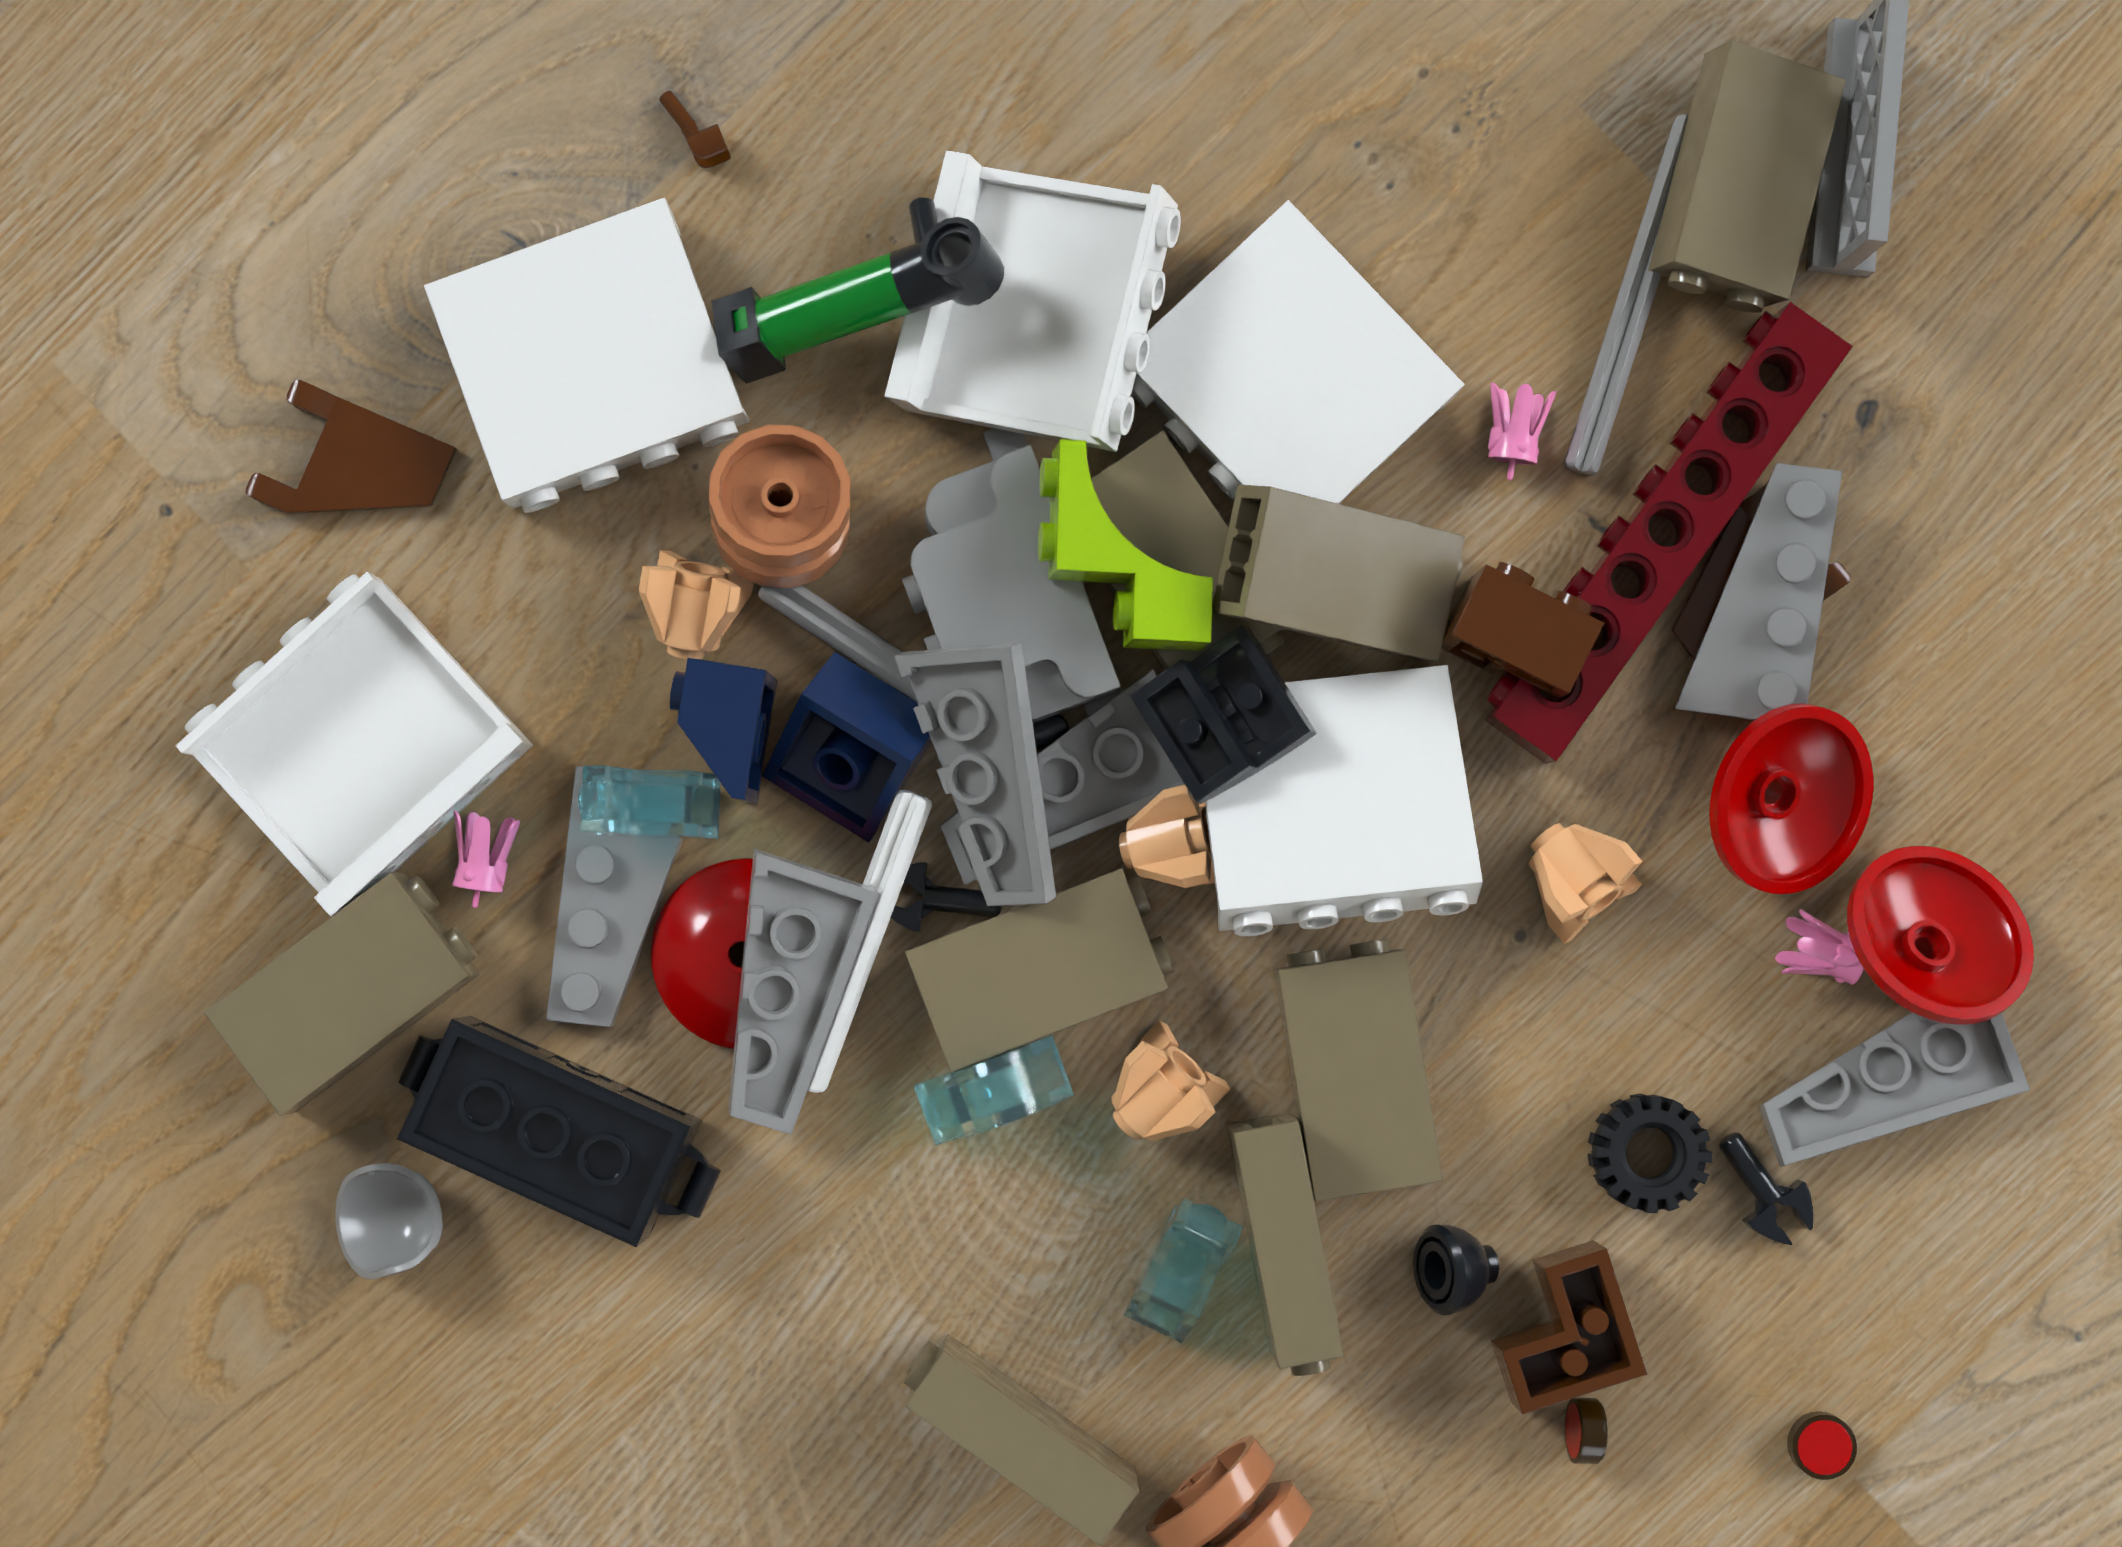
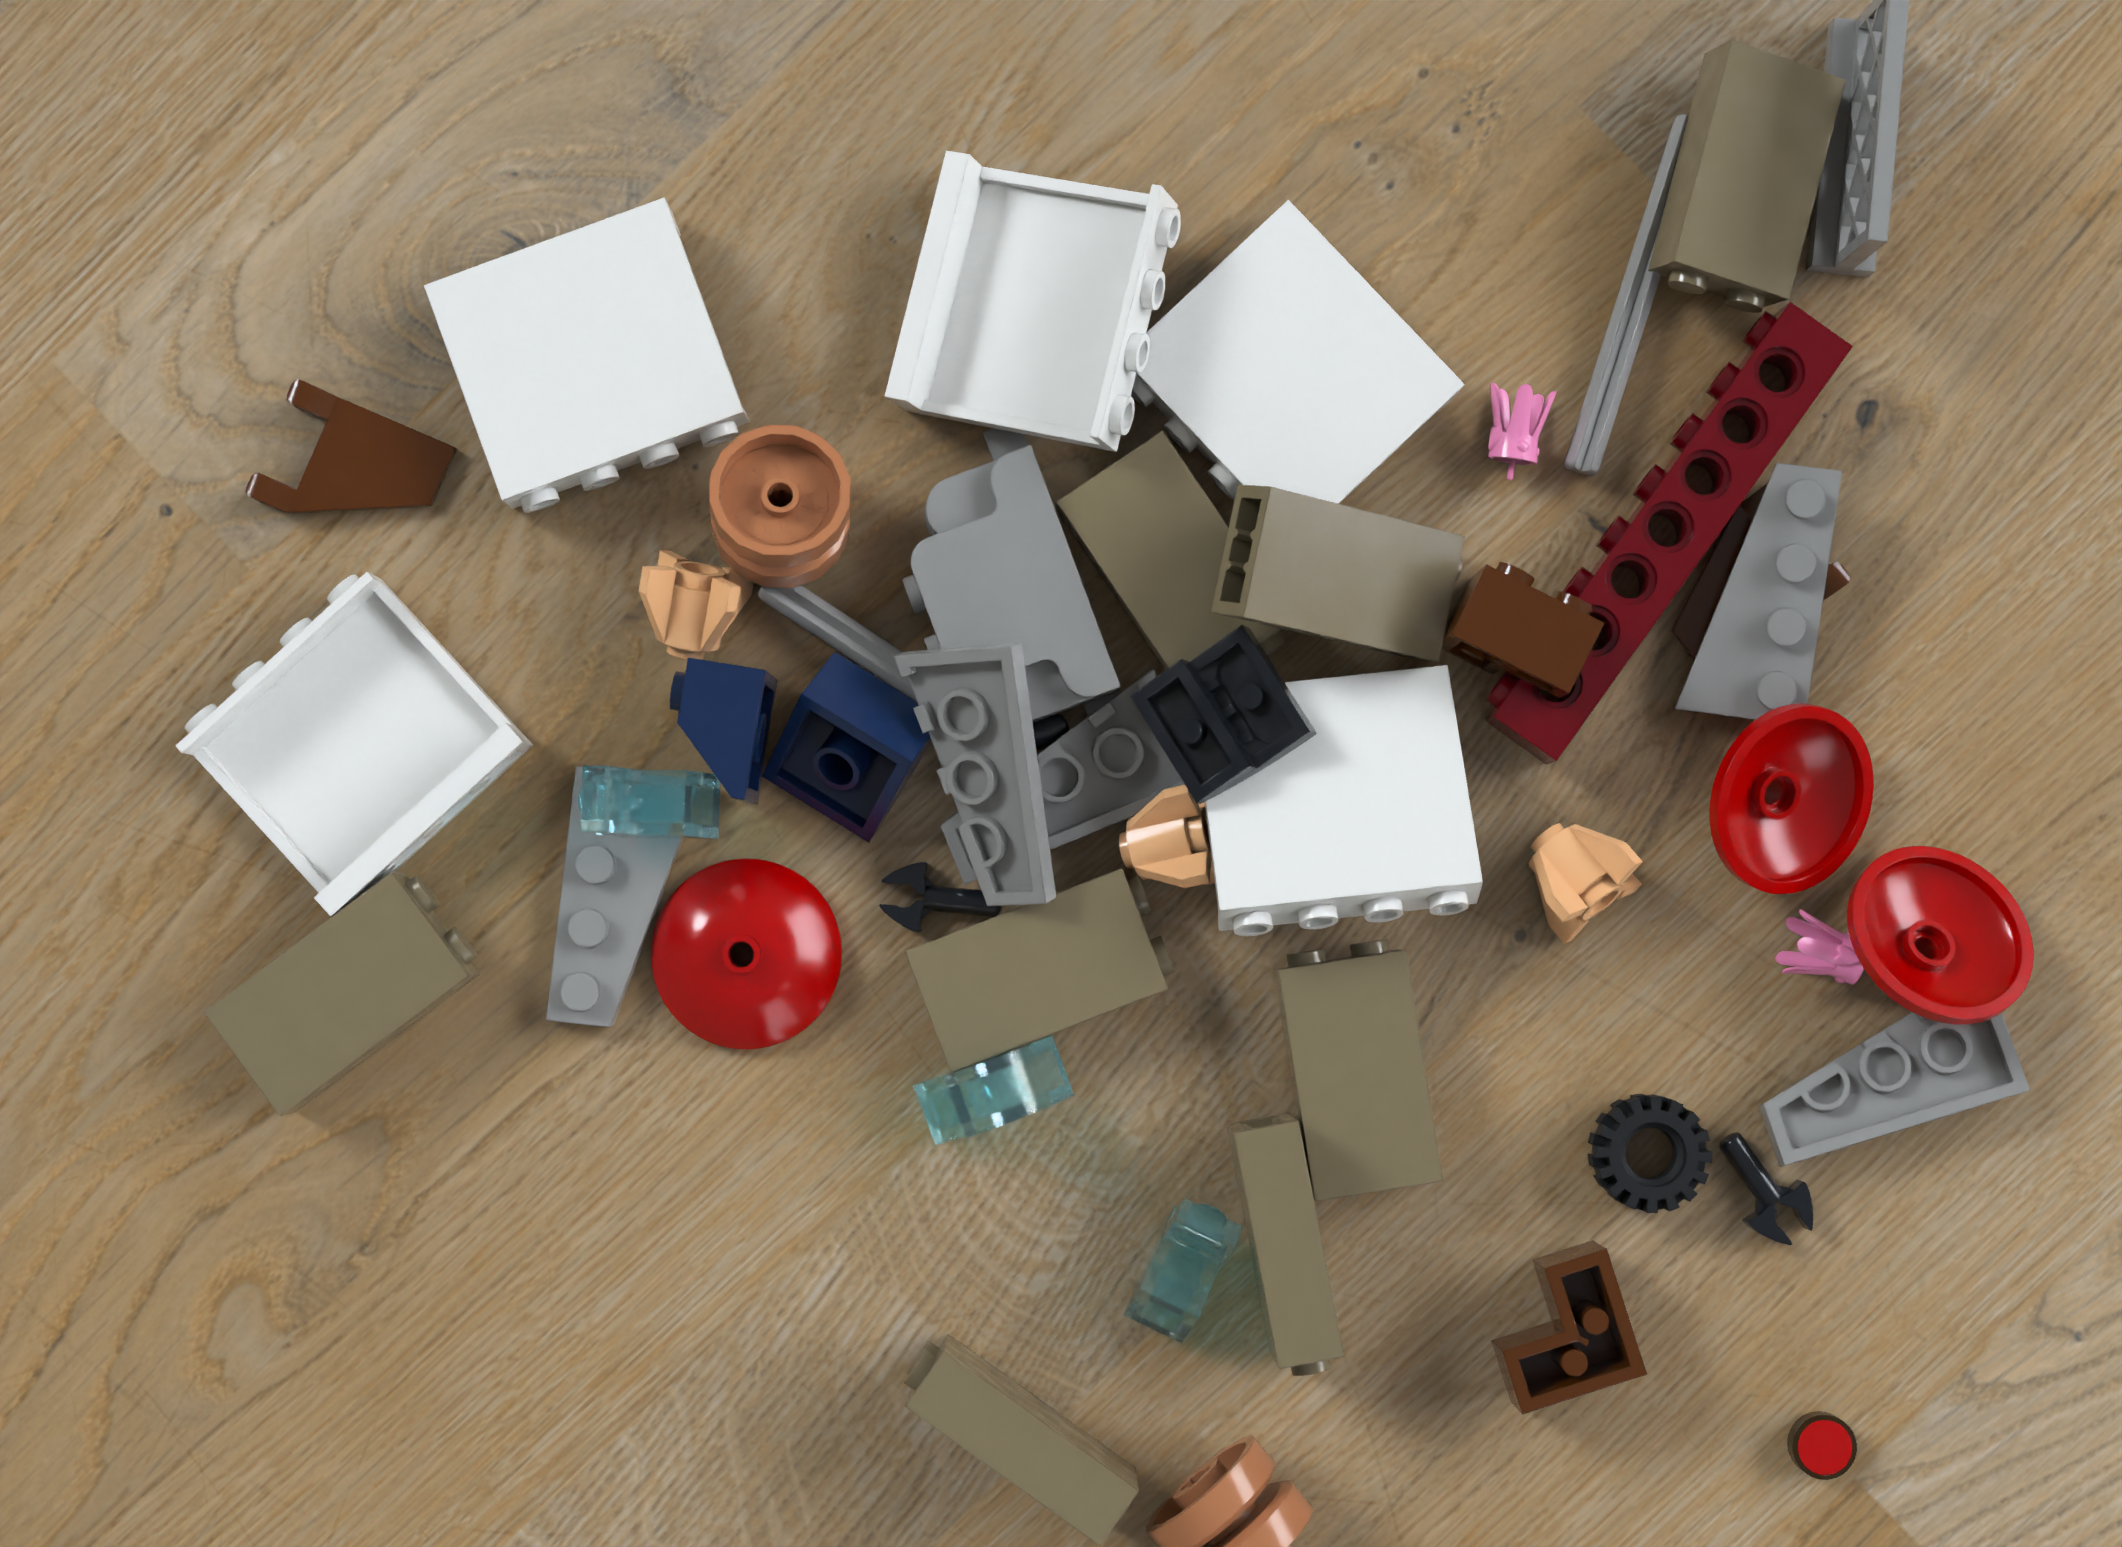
light grey helmet [335,1163,443,1280] -> none
black container [397,1016,721,1247] -> none
bright pink piece [452,811,520,908] -> none
reddish brown hand [659,91,731,168] -> none
piece [711,197,1004,384] -> none
light grey wing [728,848,879,1135] -> none
white axle [807,790,932,1093] -> none
lime arch [1038,439,1213,651] -> none
light nougat brick [1111,1020,1231,1142] -> none
black brick [1413,1224,1499,1315] -> none
dark brown tile [1565,1398,1608,1464] -> none

